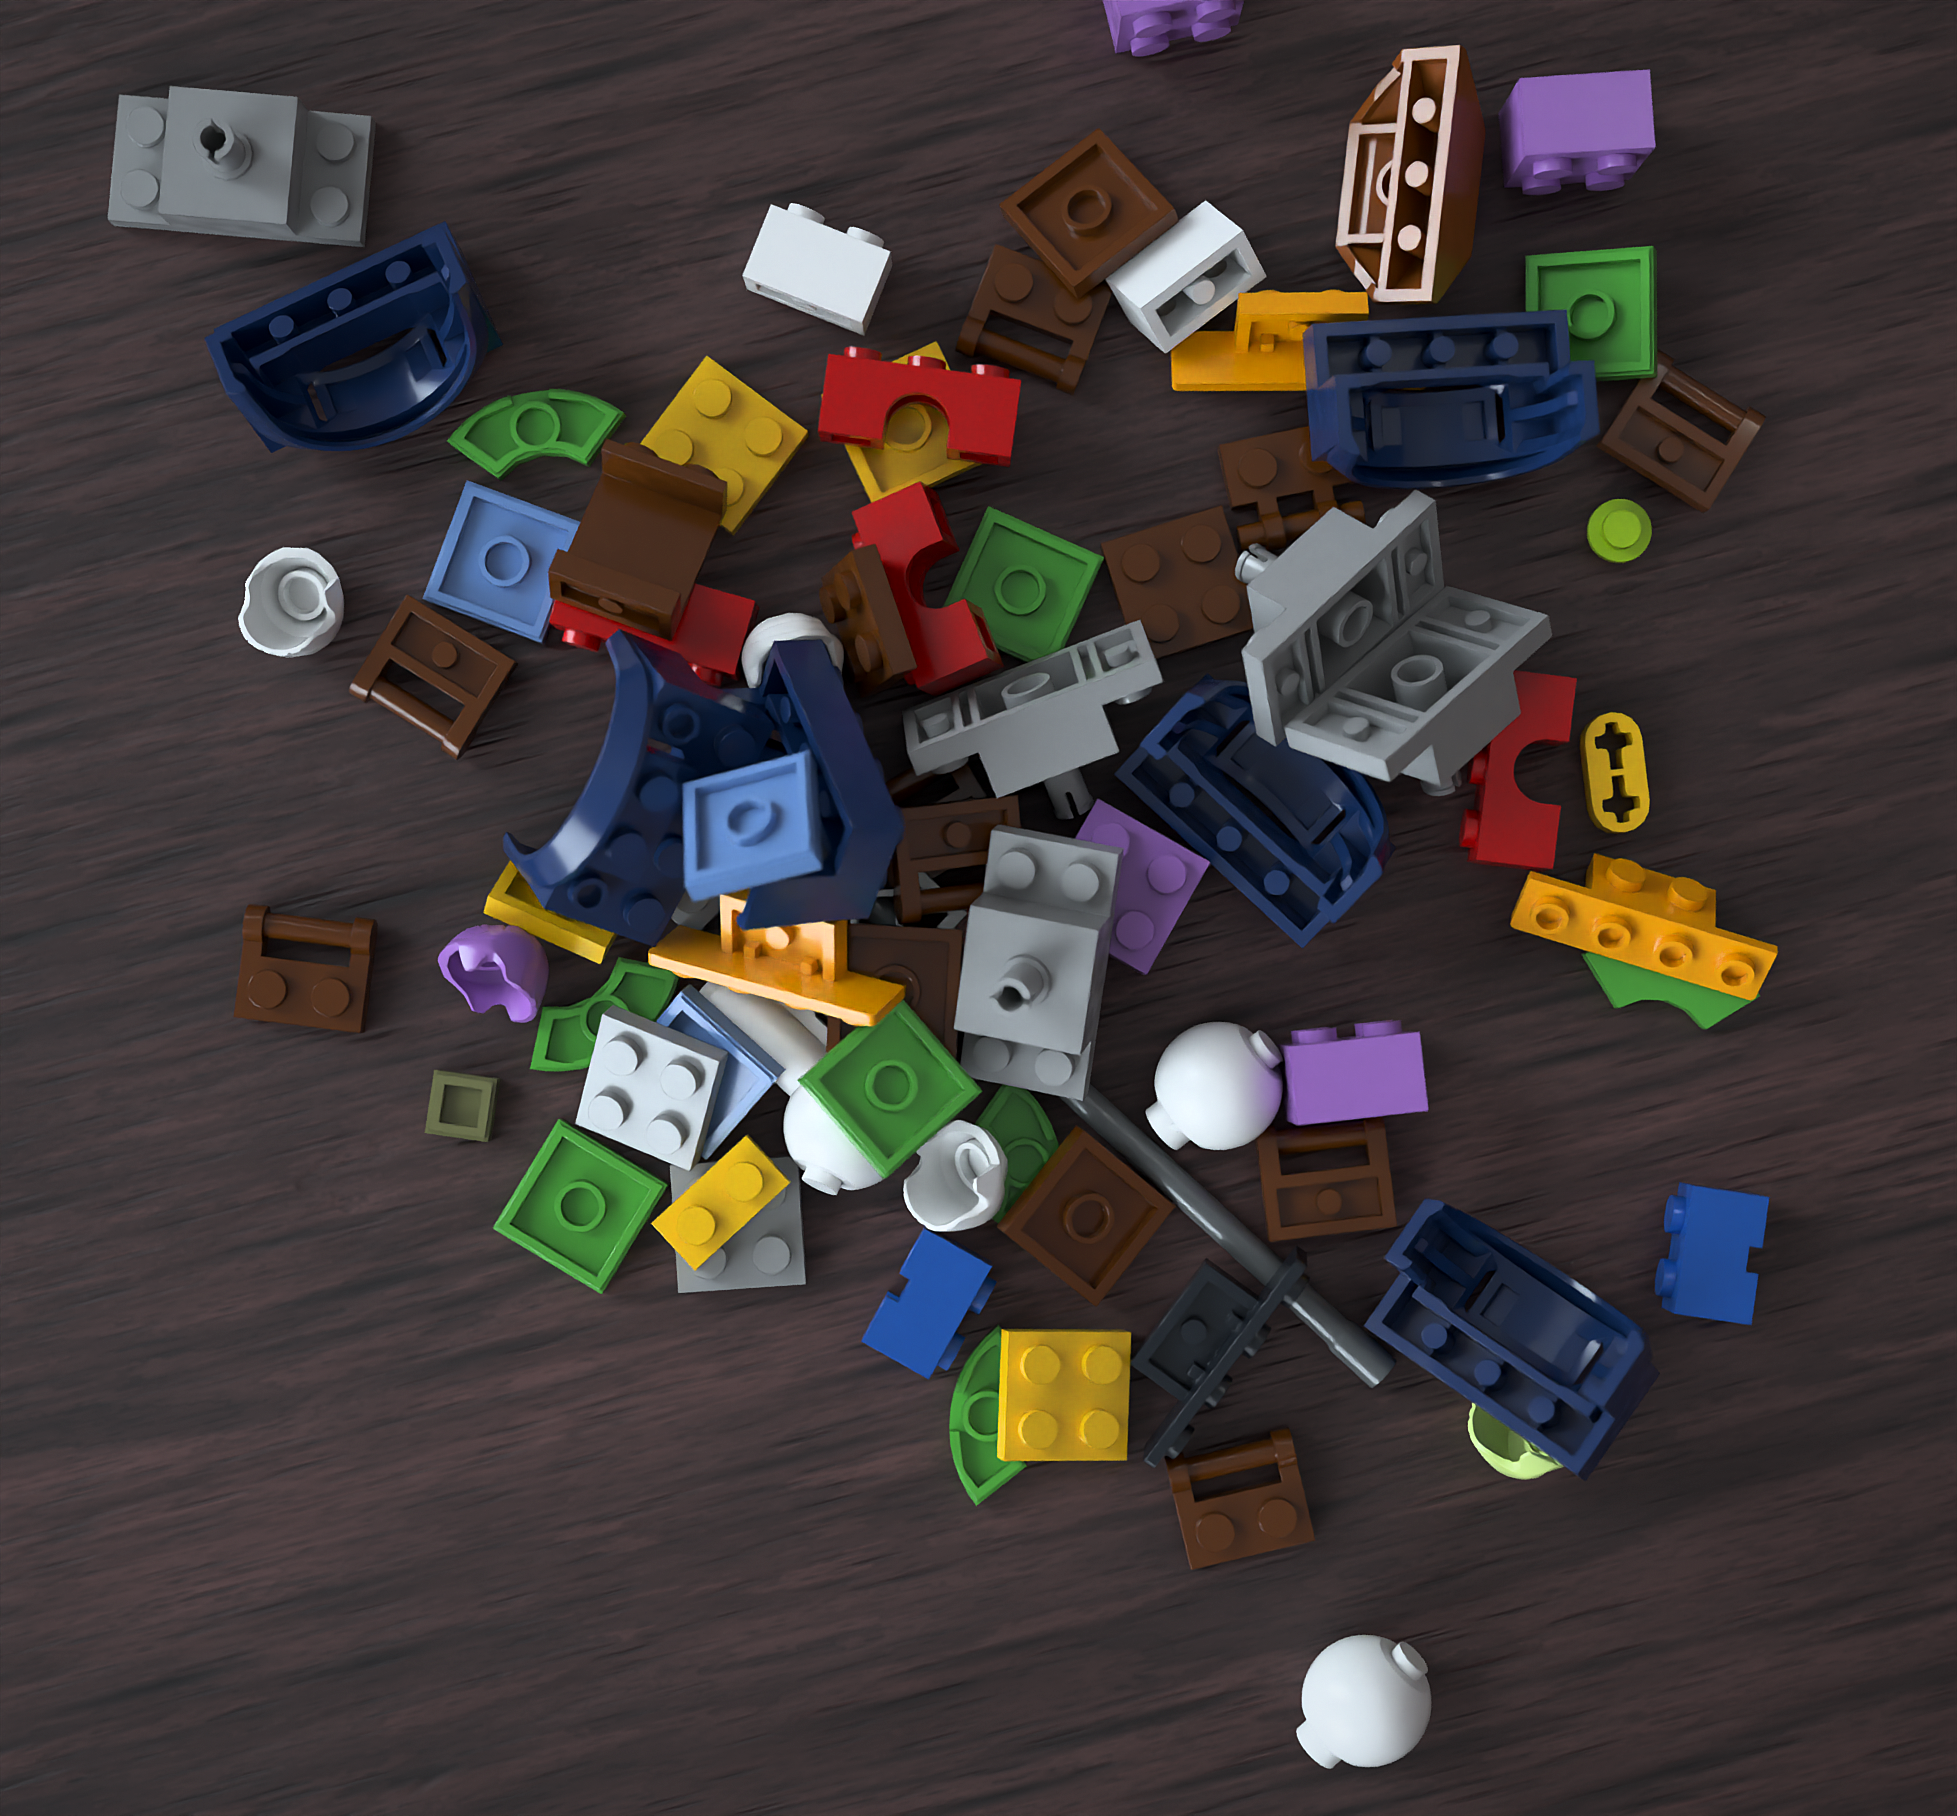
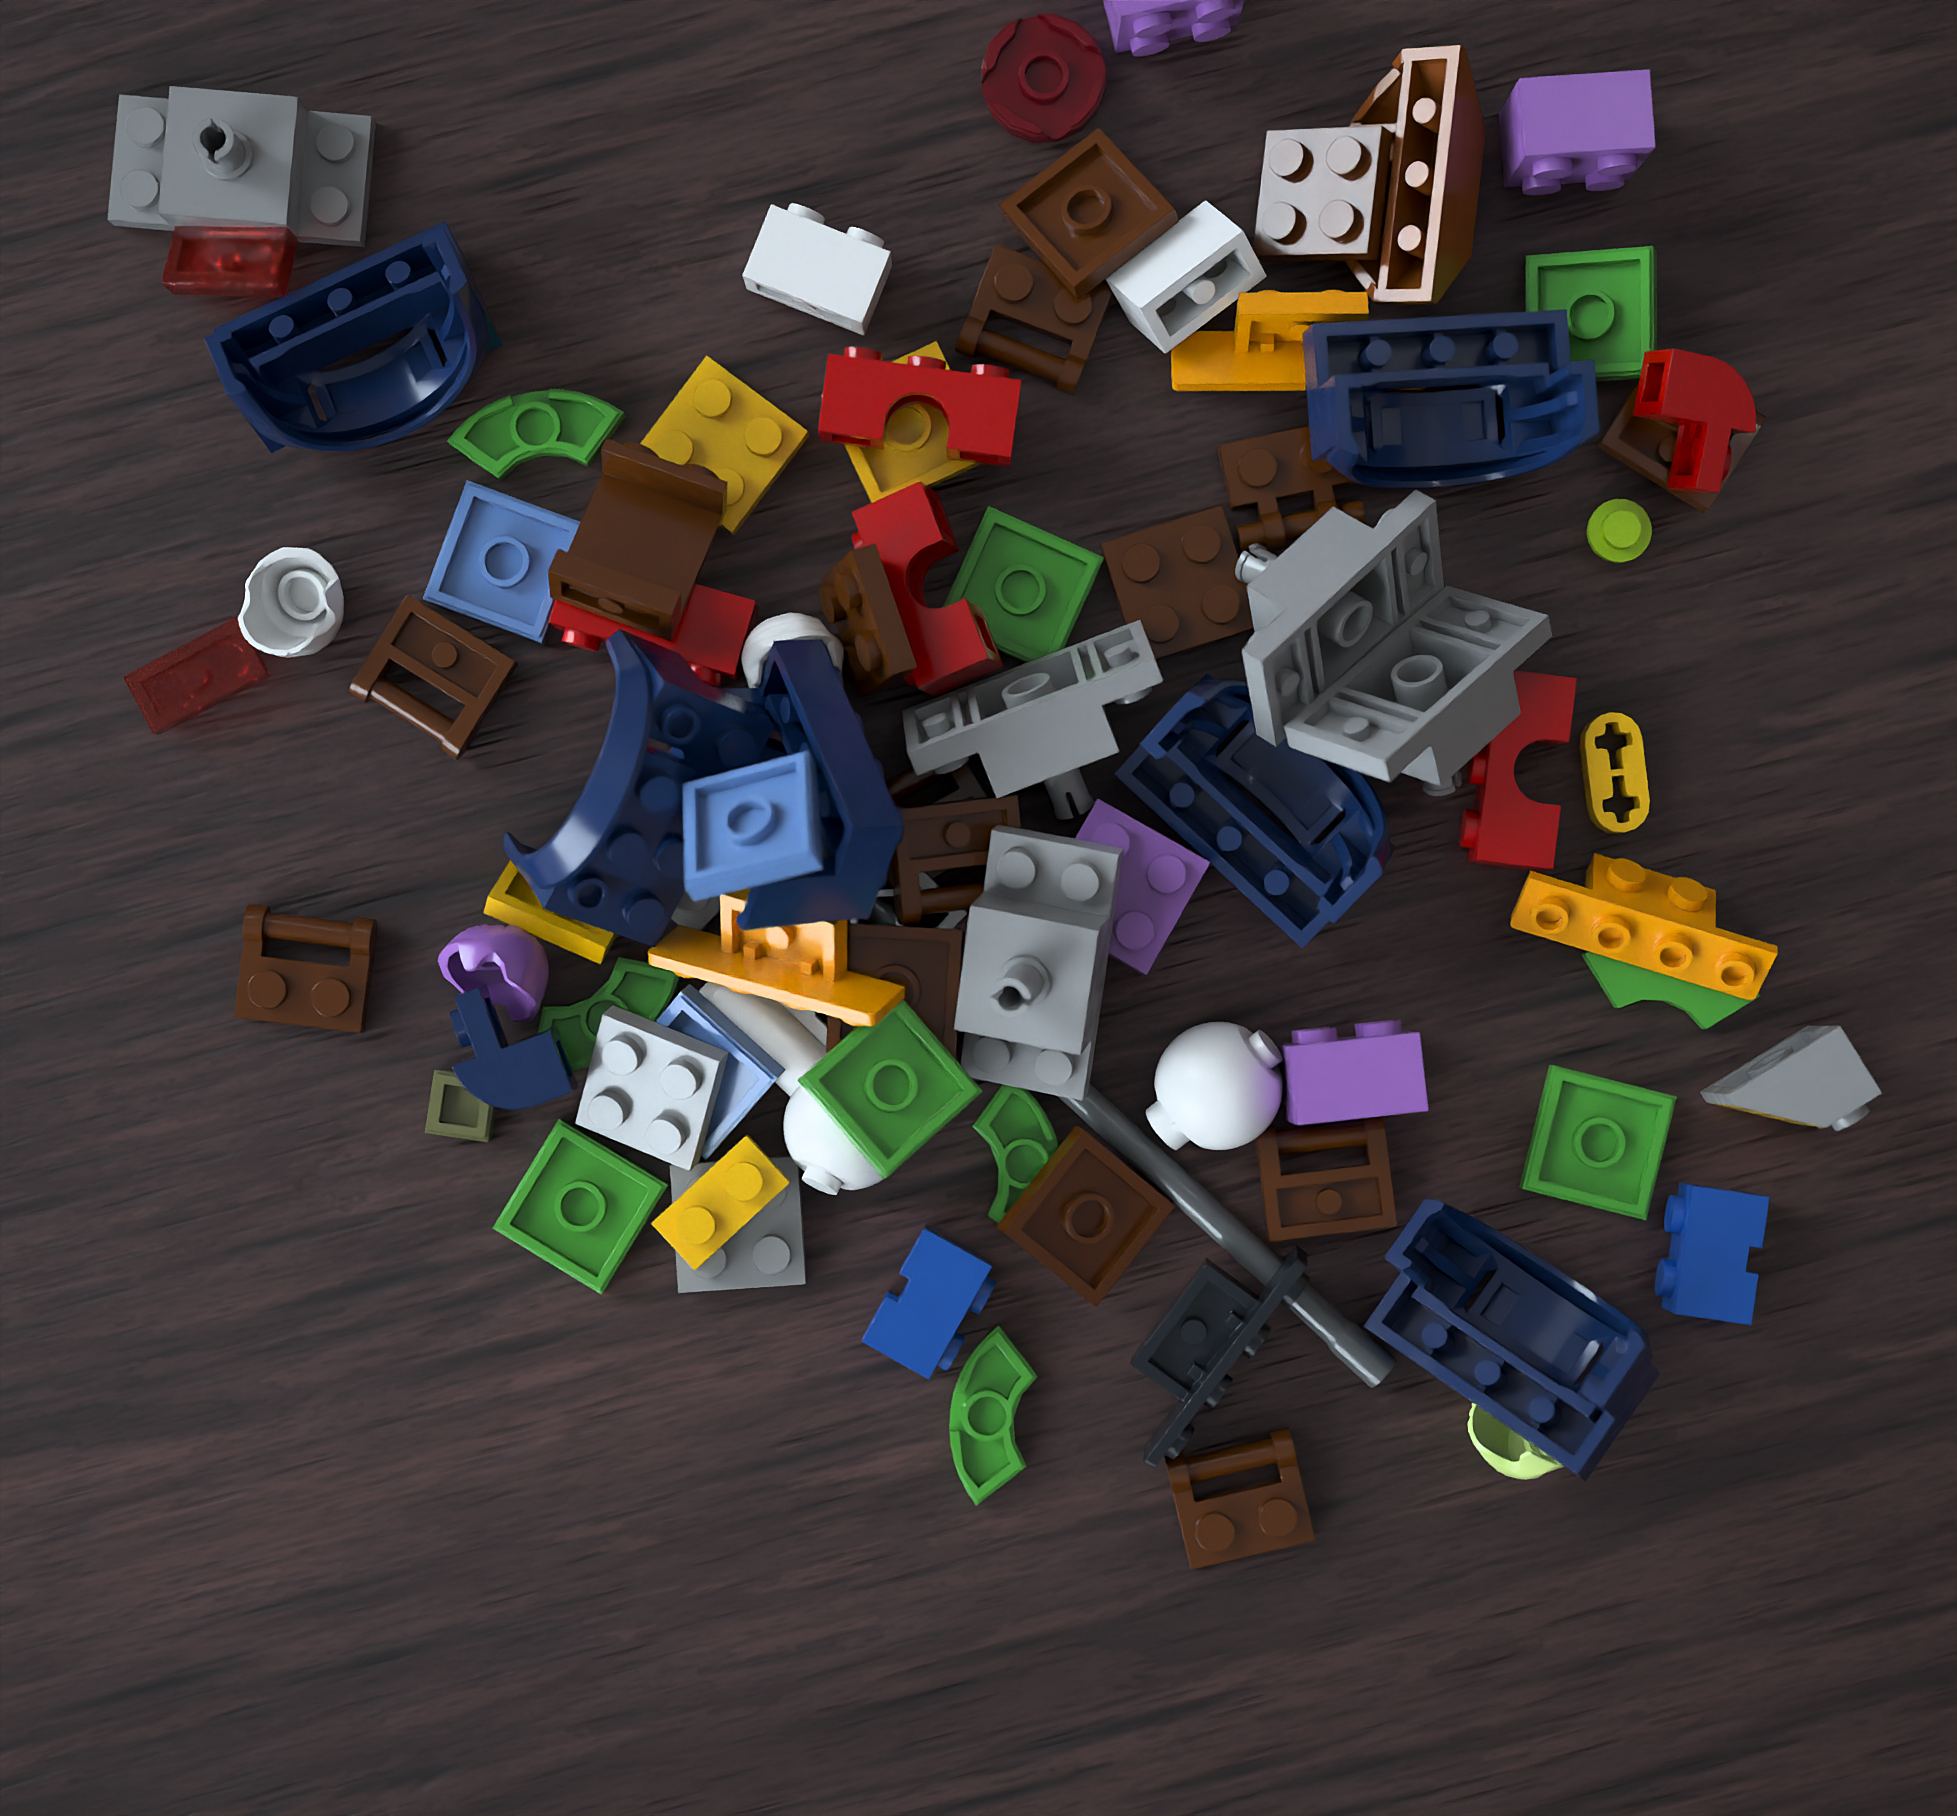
white hair [903,1120,1008,1231] -> none
yellow plate [997,1329,1131,1461] -> none
white brick [1296,1635,1431,1769] -> none
none -> clear red plate [123,617,271,735]
none -> clear red plate [161,226,299,297]
none -> dark blue brick [450,984,578,1109]
none -> dark red tile [981,13,1106,143]
none -> plate [1253,126,1393,262]
none -> bright green tile [1519,1065,1677,1220]
none -> red brick [1633,349,1756,493]
none -> light grey slope [1700,1026,1882,1131]

